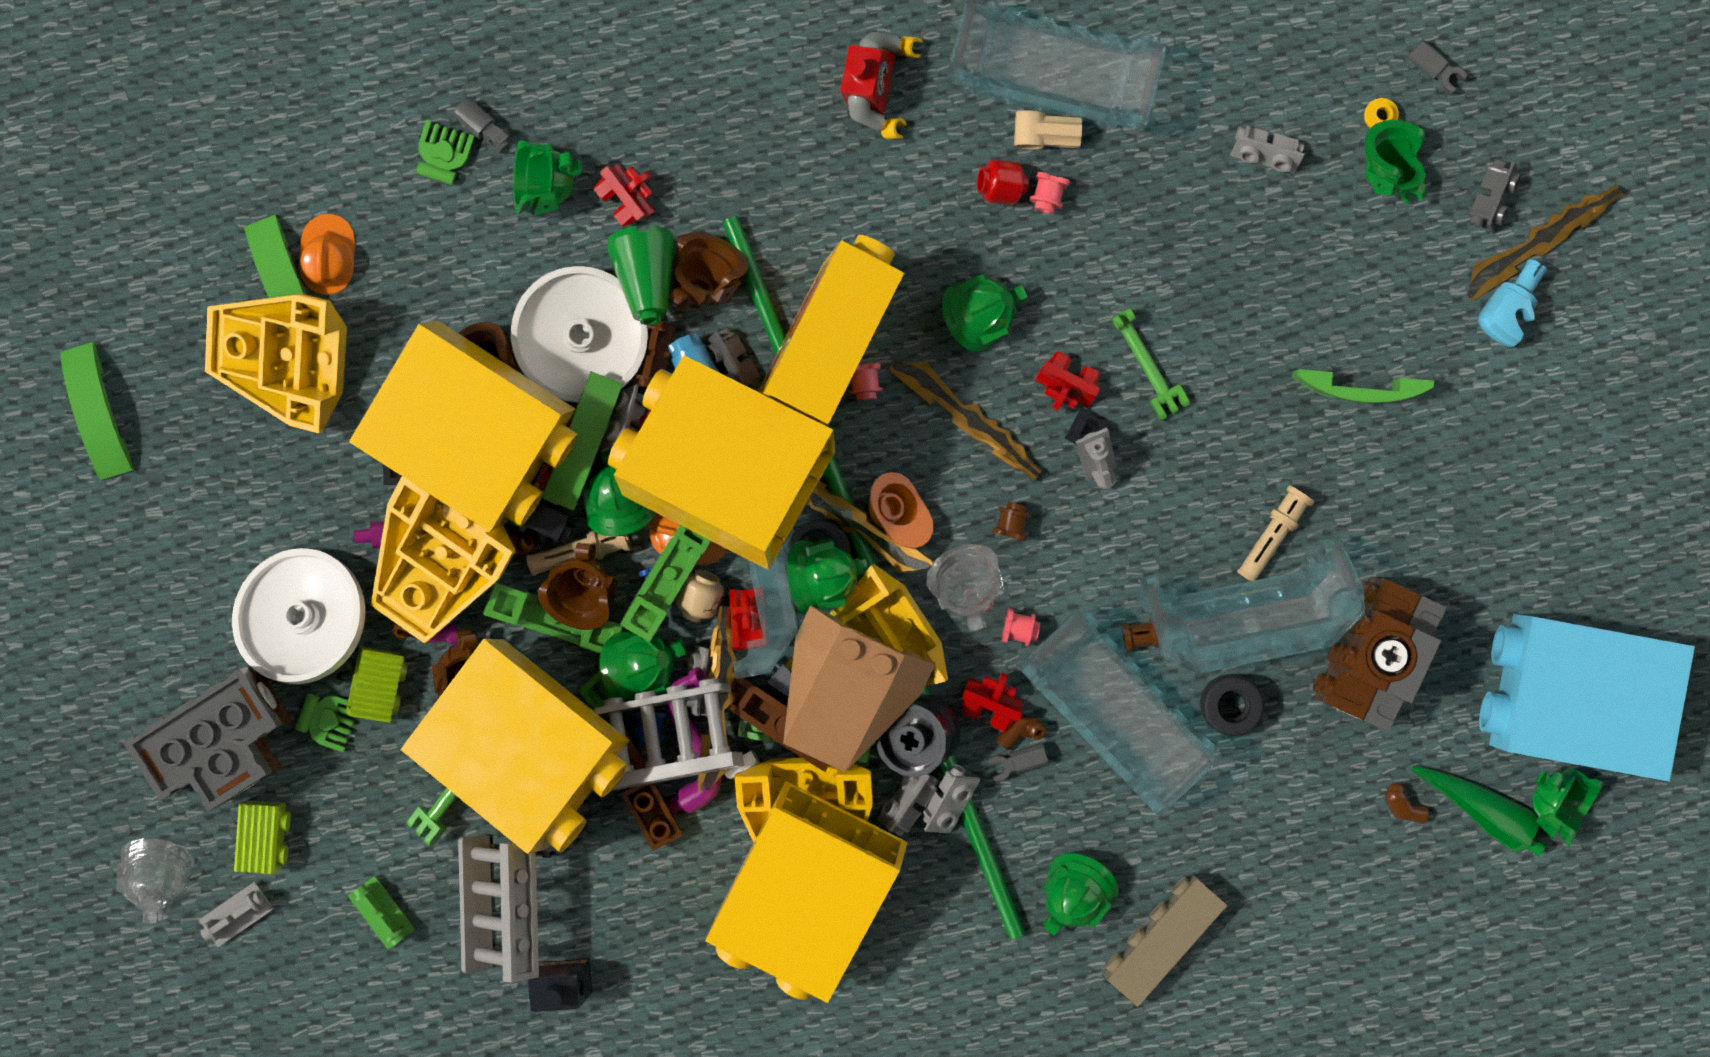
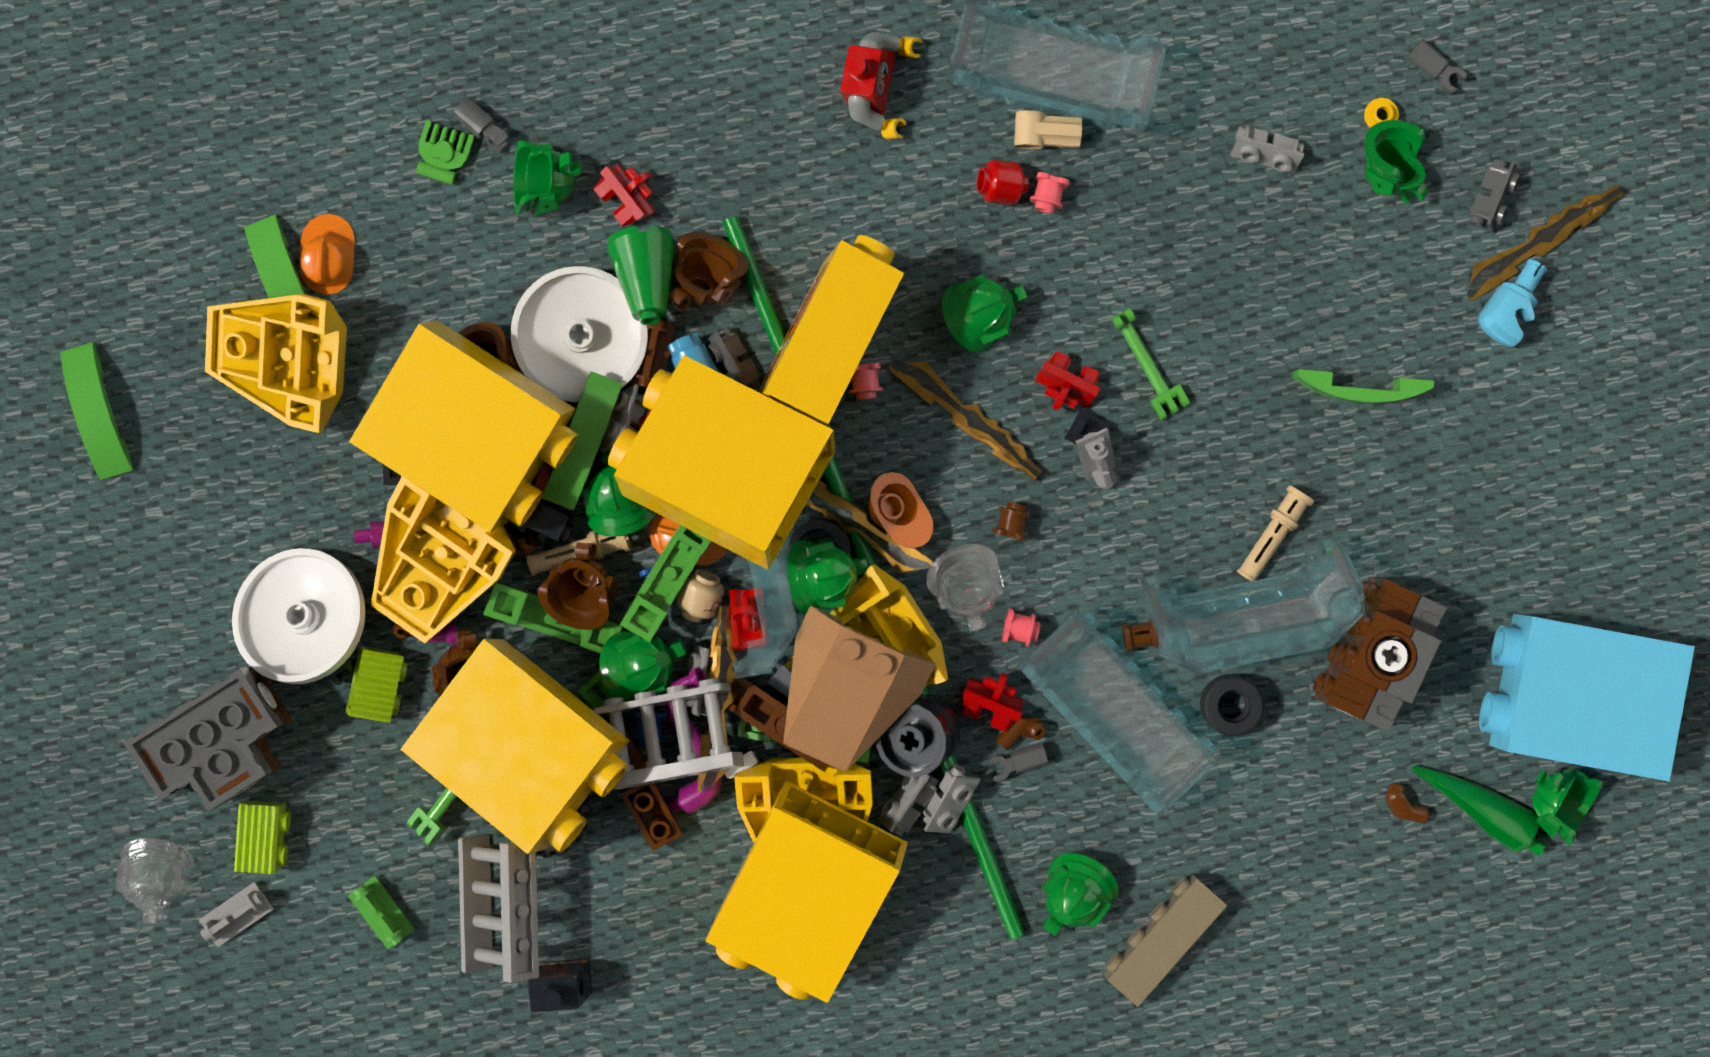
bright green piece [294,693,354,752] -> none

